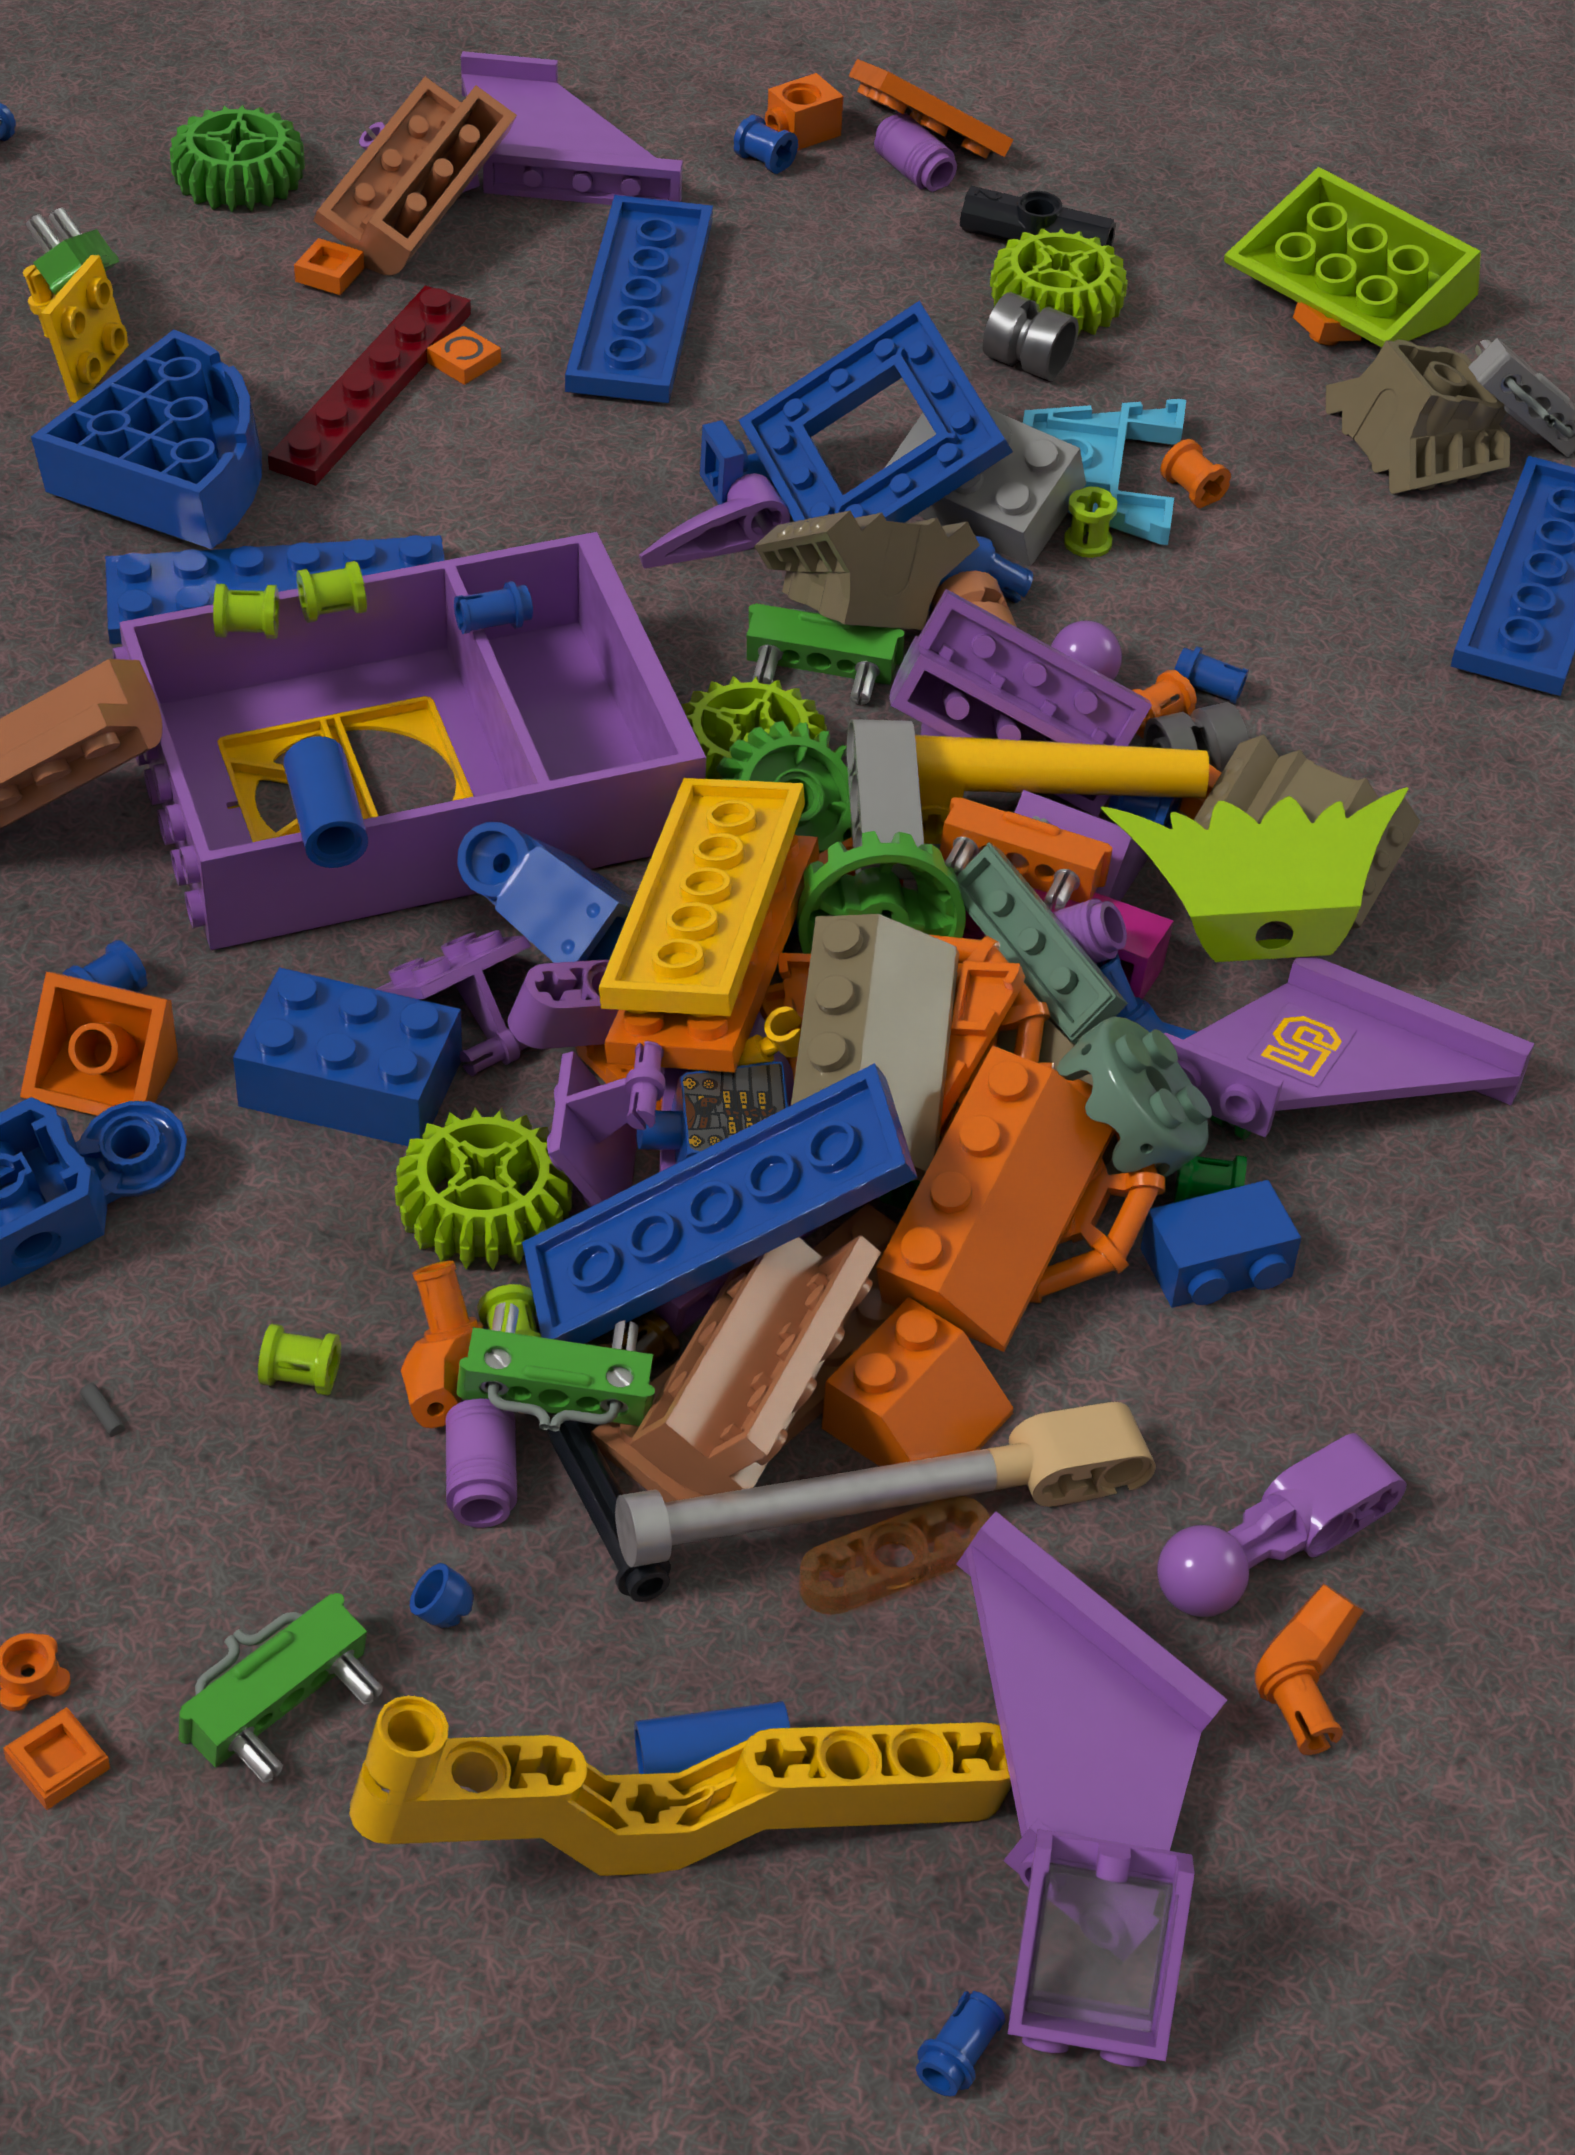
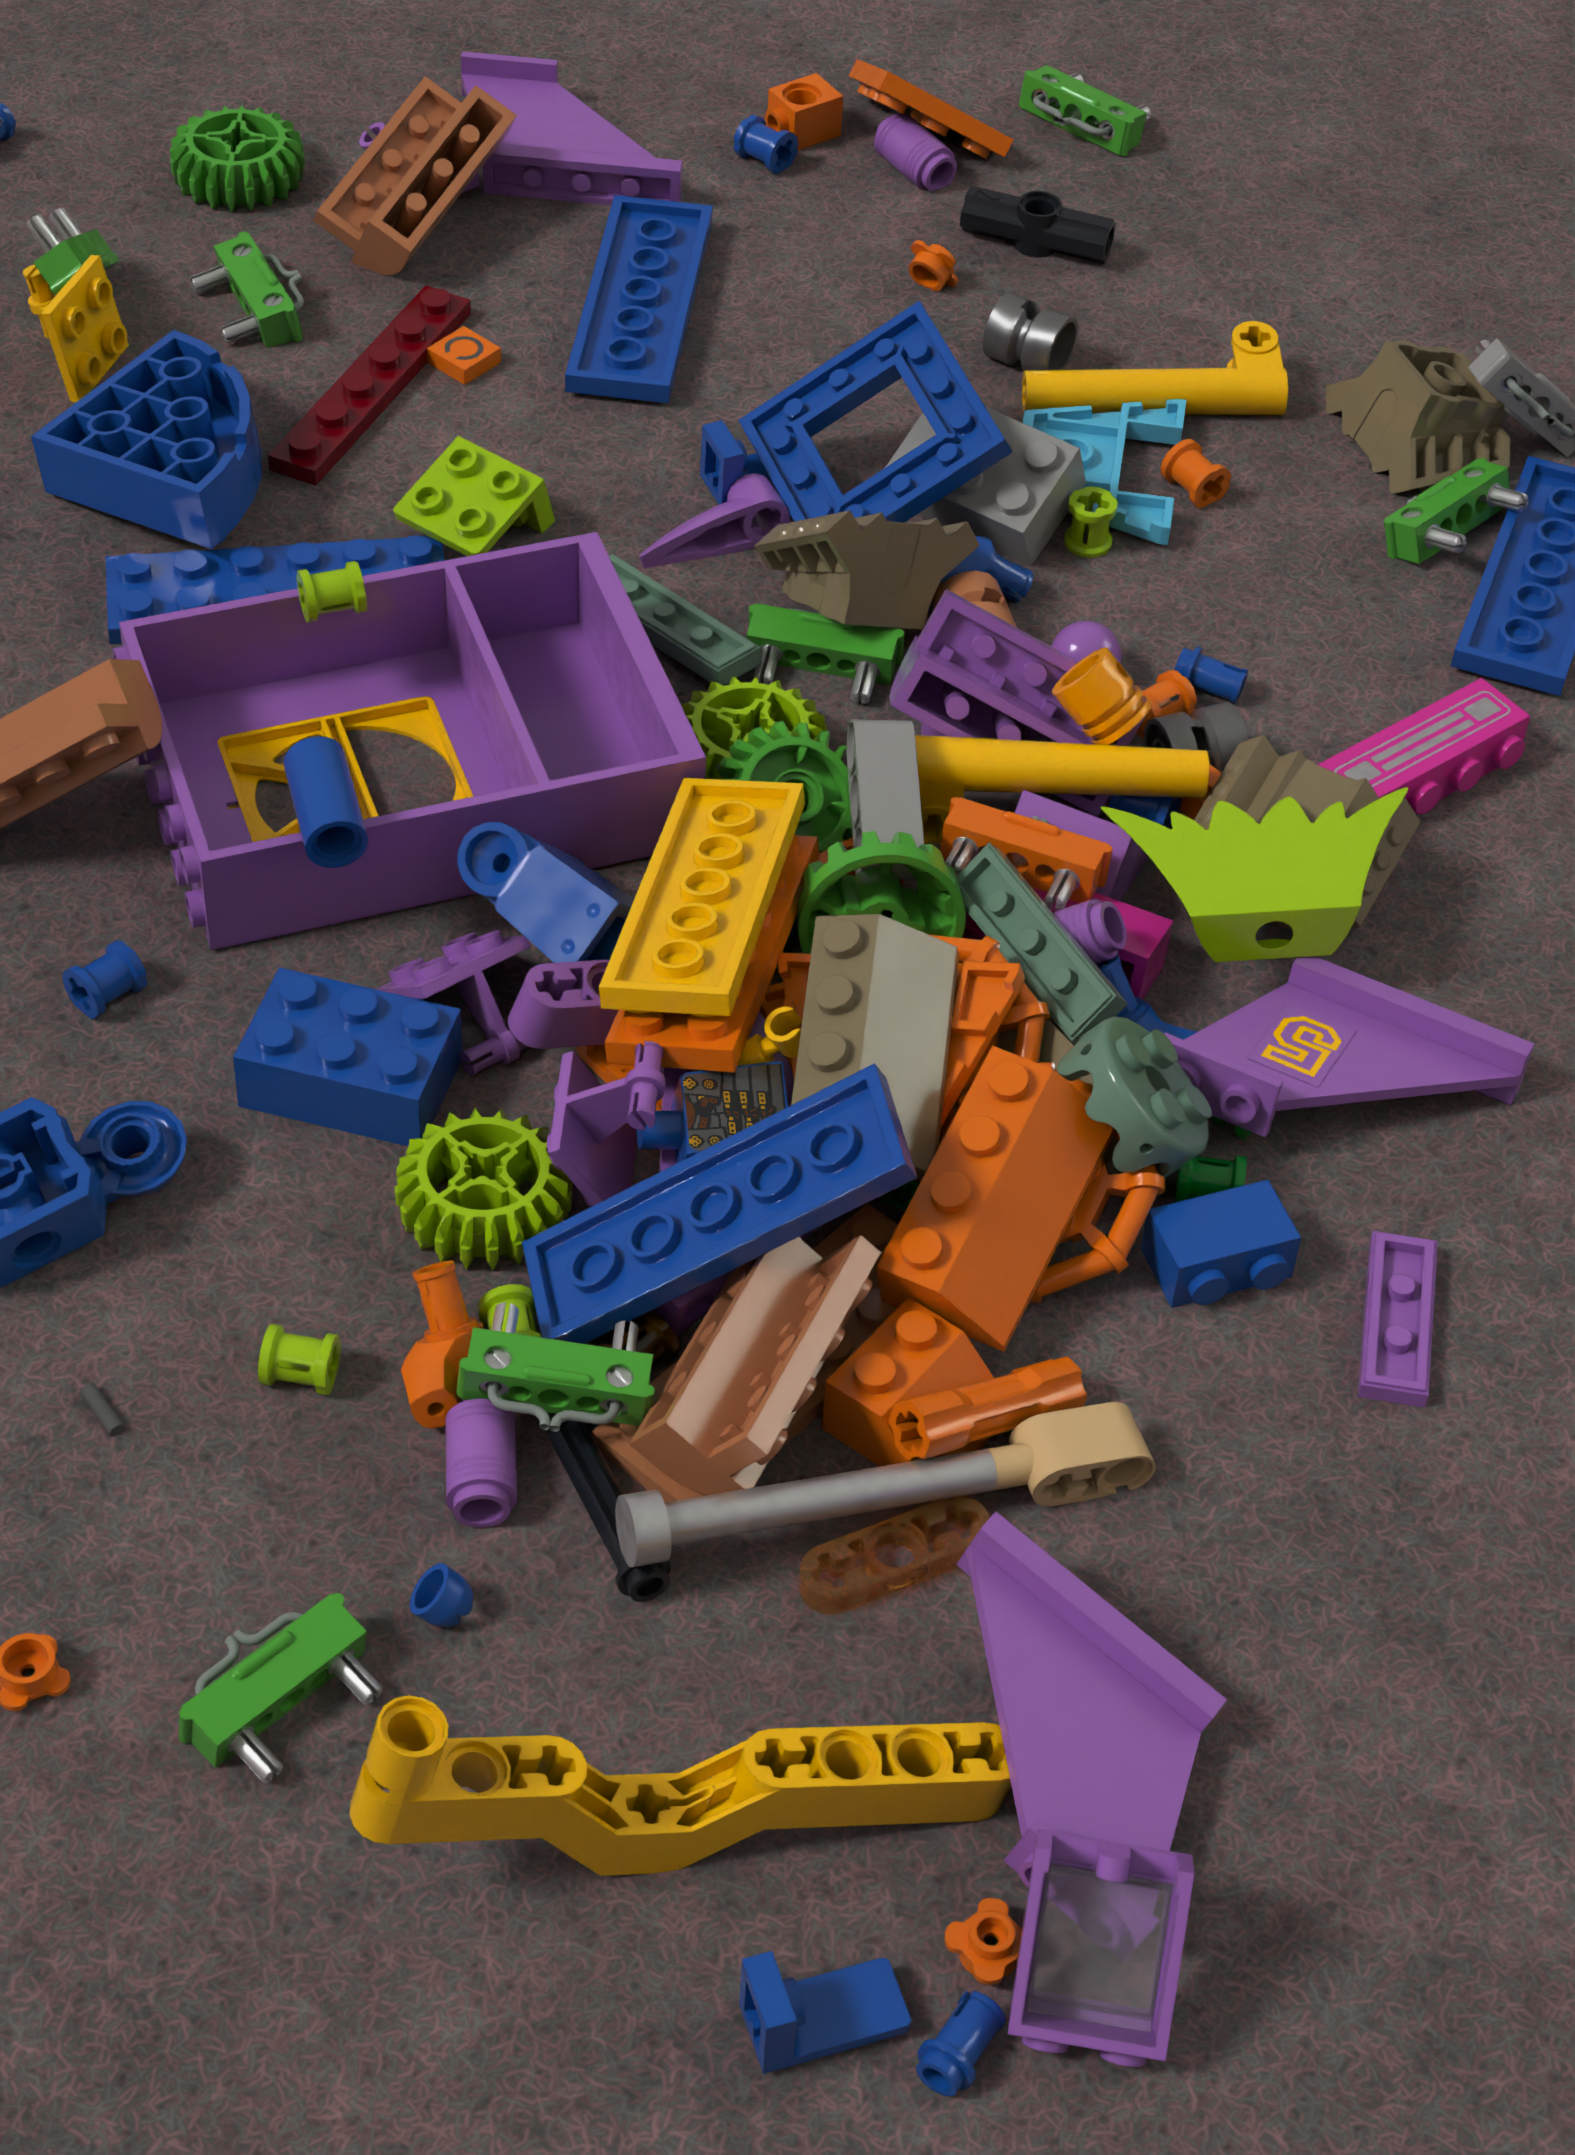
orange tile [3,1707,111,1810] -> none
orange slope [20,972,179,1116] -> none
lime bush [213,584,279,639] -> none
orange plate [294,238,365,295] -> none
blue pin [454,581,533,634] -> none
blue pin [634,1701,790,1774] -> none
lime gear [990,228,1128,335] -> none
medium lavender beam [1157,1433,1407,1617] -> none
lime slope [1224,167,1481,348] -> none
orange arm [1255,1583,1364,1755] -> none
orange plate [1293,302,1362,345] -> none
none -> bright green piece [190,231,304,348]
none -> lime bracket [393,436,555,556]
none -> sand green tile [609,554,761,685]
none -> blue bracket [739,1951,911,2074]
none -> orange axle [888,1356,1088,1461]
none -> orange plate [908,240,959,292]
none -> orange plate [944,1898,1022,1985]
none -> bright green piece [1019,65,1151,156]
none -> yellow axle [1022,321,1288,415]
none -> light orange piece [1052,647,1152,745]
none -> dark pink brick [1317,678,1530,815]
none -> medium lavender tile [1358,1231,1438,1407]
none -> bright green piece [1384,458,1529,564]

